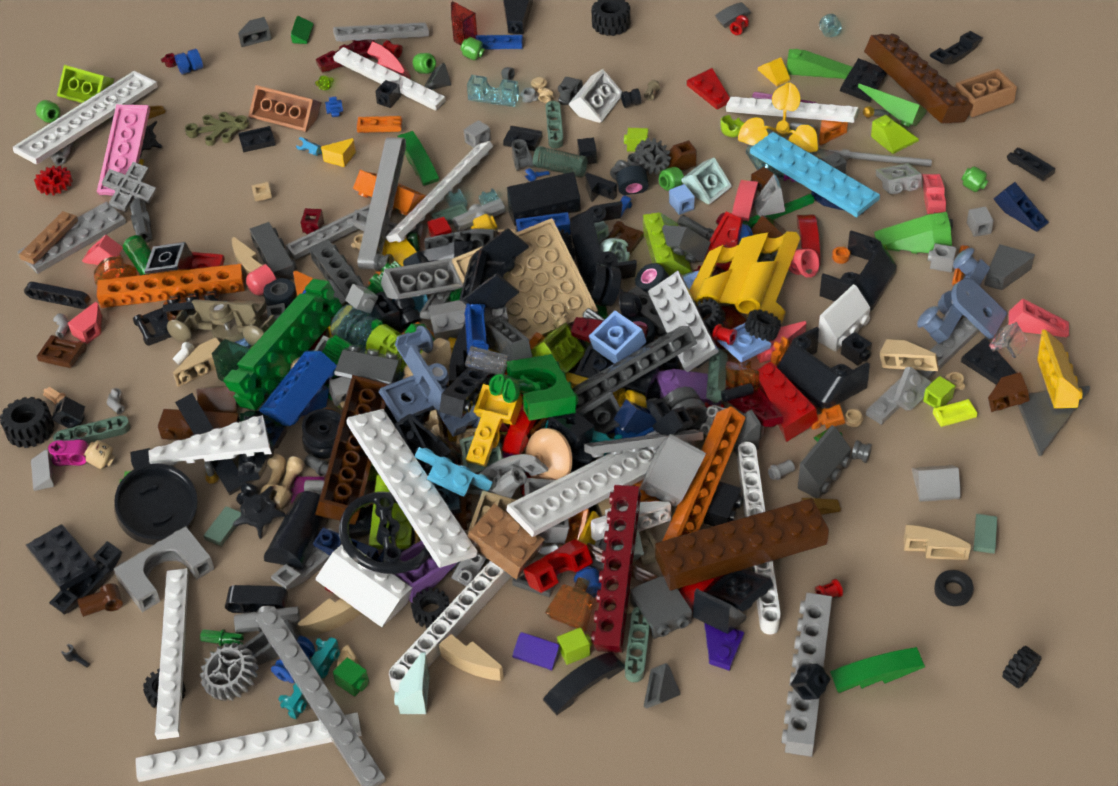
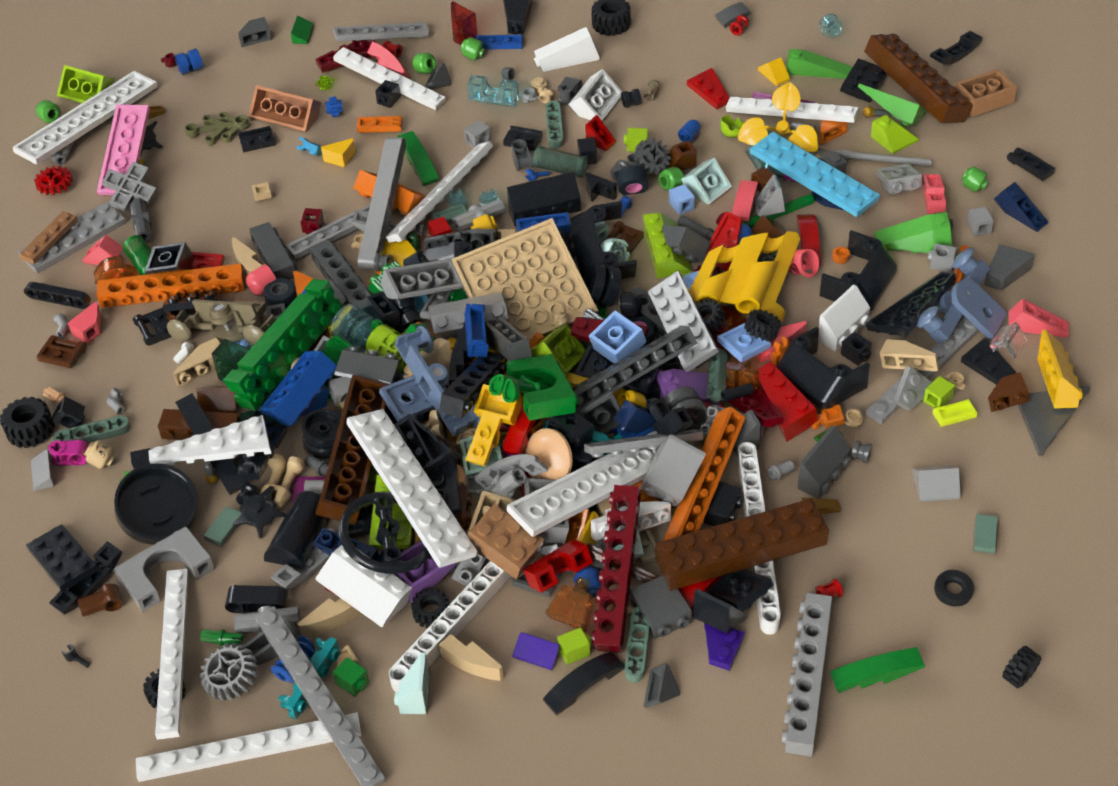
light grey brick [345,284,378,313] -> none
medium azure bracket [414,447,493,497] -> none
black windscreen [460,228,529,309] -> none
clear panel [465,346,510,374] -> none
black wheel [635,263,669,295] -> none
red bush [712,324,737,346] -> none
black brick [790,663,831,700] -> none
tan slope [903,525,971,560] -> none
none -> white slope [534,27,600,72]
none -> red slope [585,115,616,151]
none -> blue brick [678,119,701,142]
none -> black wing [865,271,956,336]

